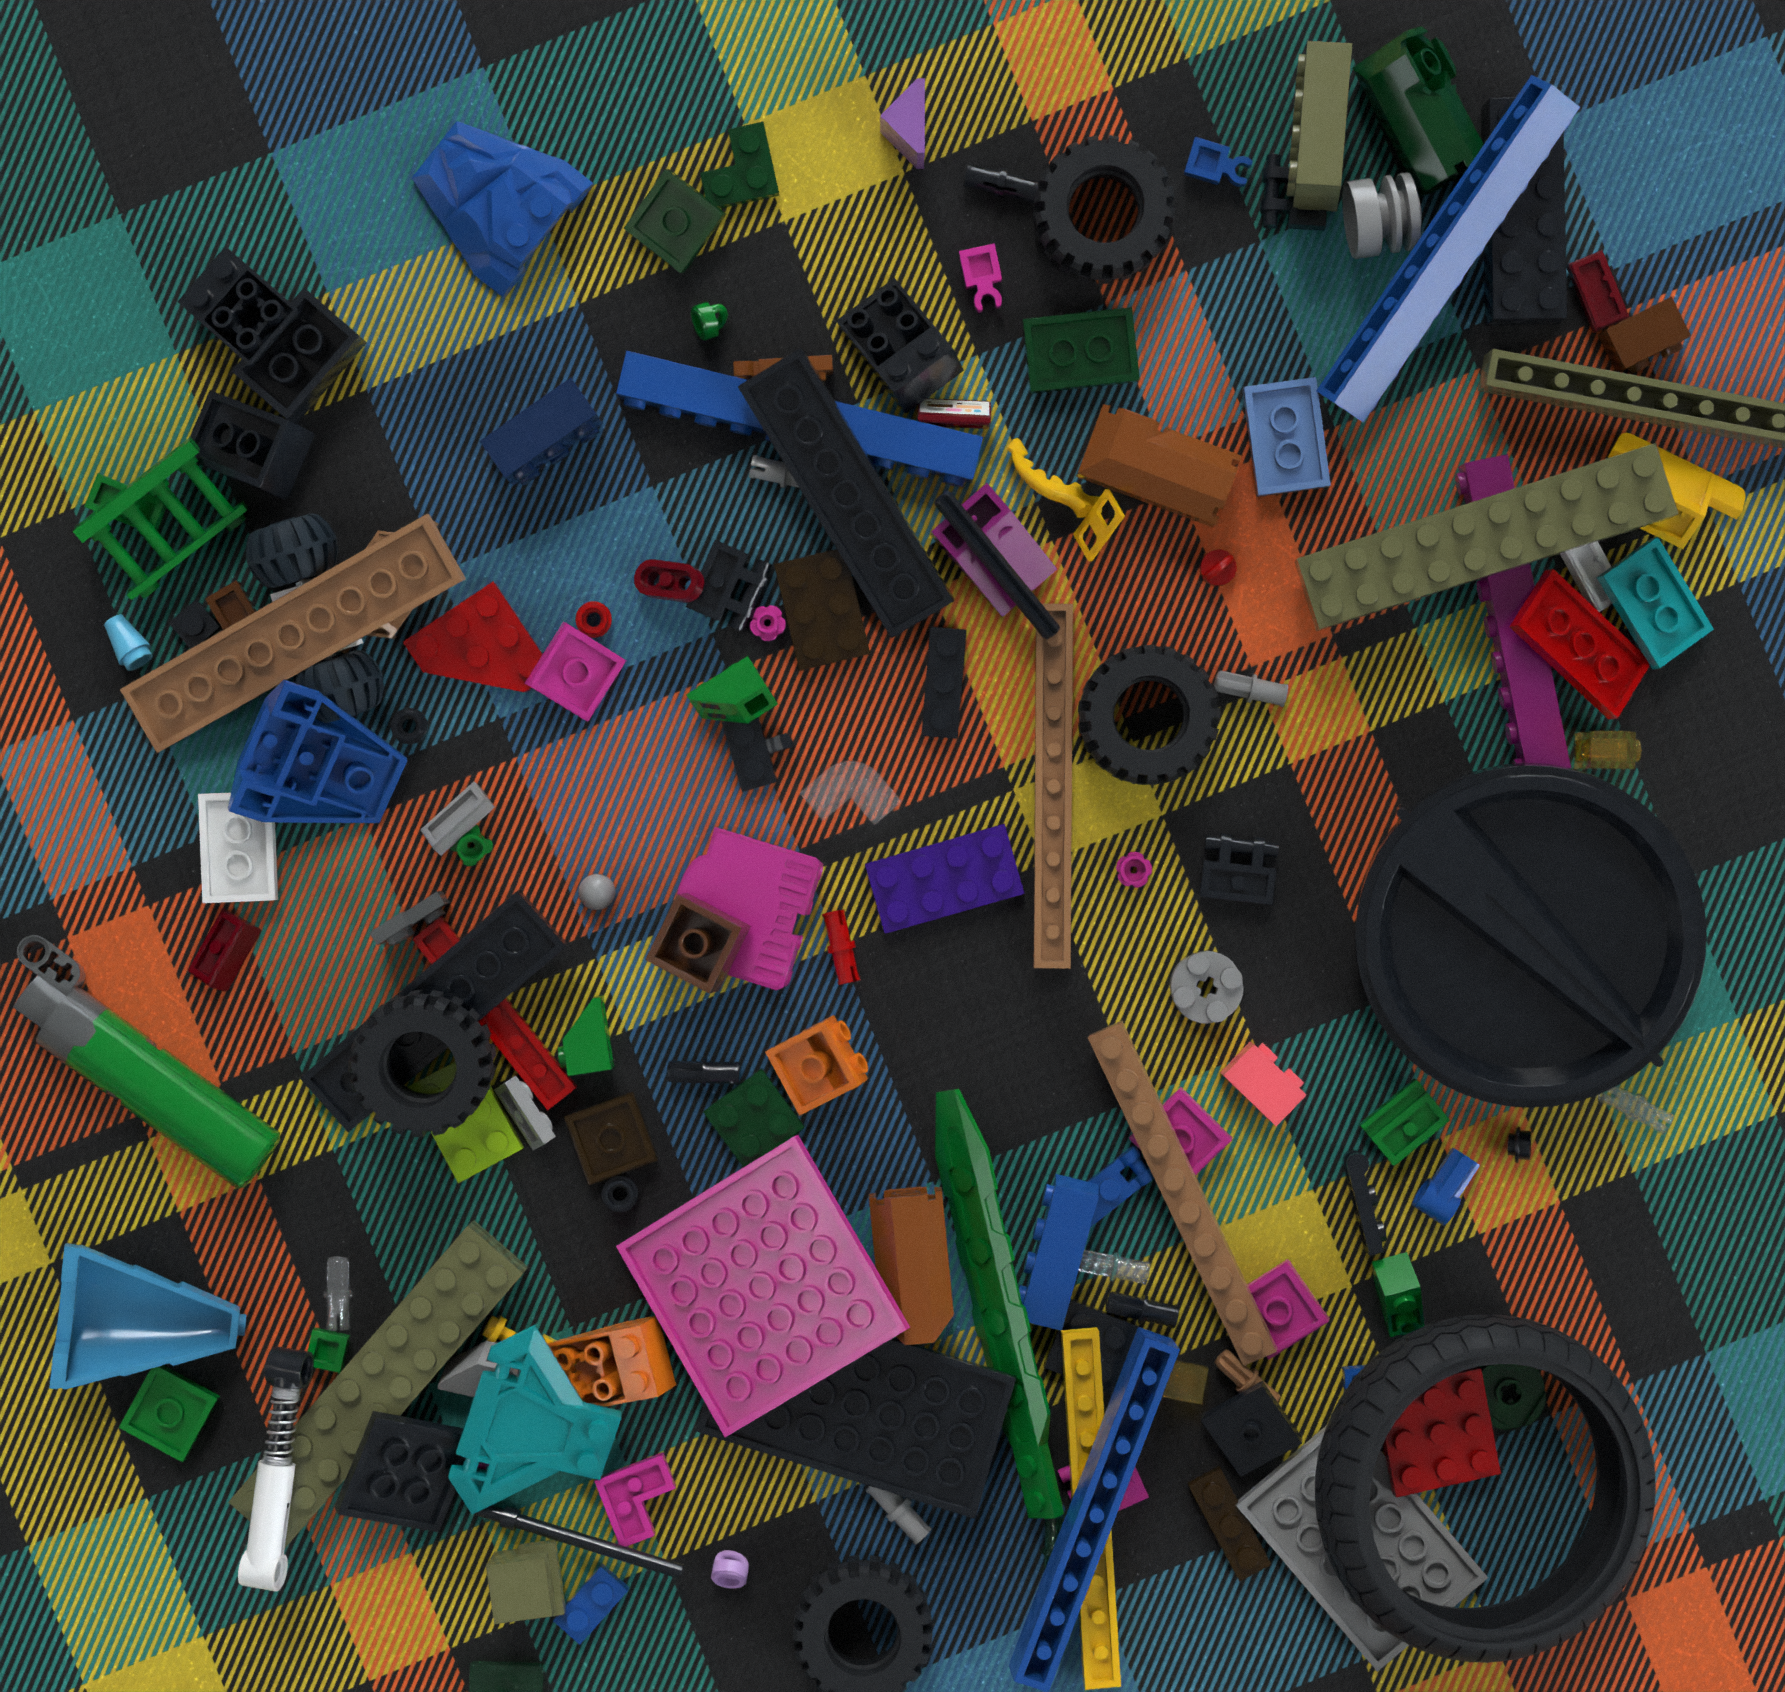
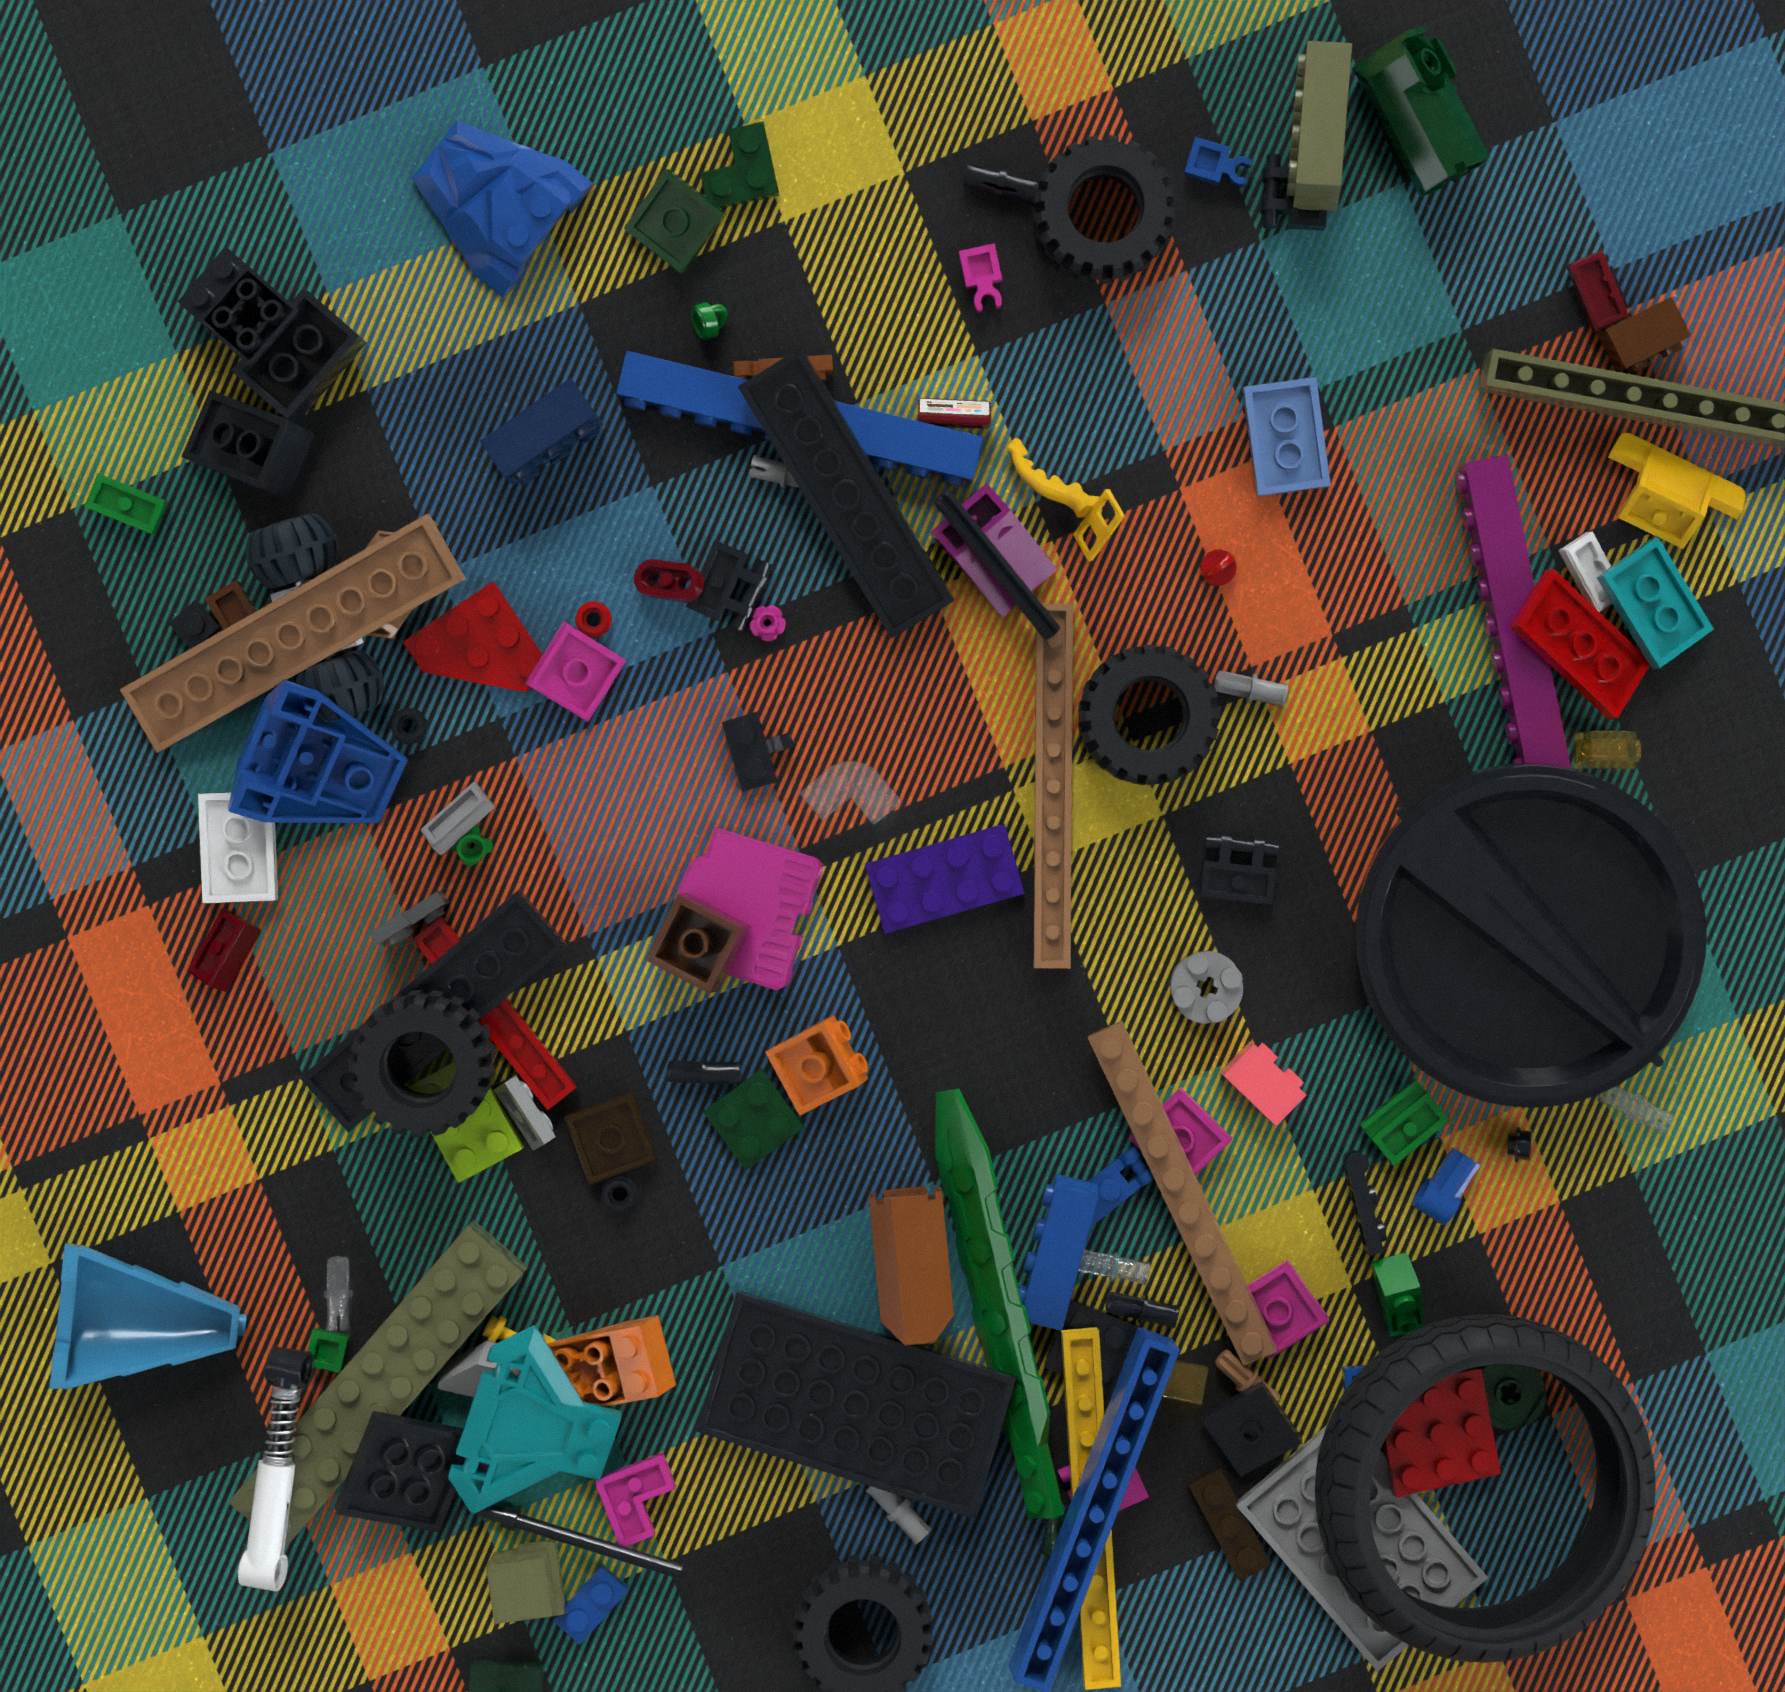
green piece [13,935,280,1189] -> none
green fence [73,437,248,601] -> none
medium azure cone [104,614,153,671] -> none
green plate [119,1365,220,1463] -> none
green slope [558,995,614,1076] -> none
light grey piece [578,874,616,910] -> none
dark pink plate [616,1135,910,1437] -> none
green slope [686,656,778,724] -> none
lavender tile [711,1550,749,1589] -> none
dark brown plate [774,549,870,671] -> none
red pin [822,909,861,985] -> none
black slope [836,278,964,414] -> none
medium lavender slope [880,78,925,169] -> none
black plate [921,627,966,739] -> none
dark green plate [1022,307,1140,394] -> none
dark orange brick [1076,404,1241,527] -> none
dark pink plate [1116,852,1152,888] -> none
olive brick [1294,443,1678,631] -> none
brick [1316,75,1580,422] -> none
light grey wheel [1342,172,1422,259] -> none
black brick [1481,97,1567,326] -> none

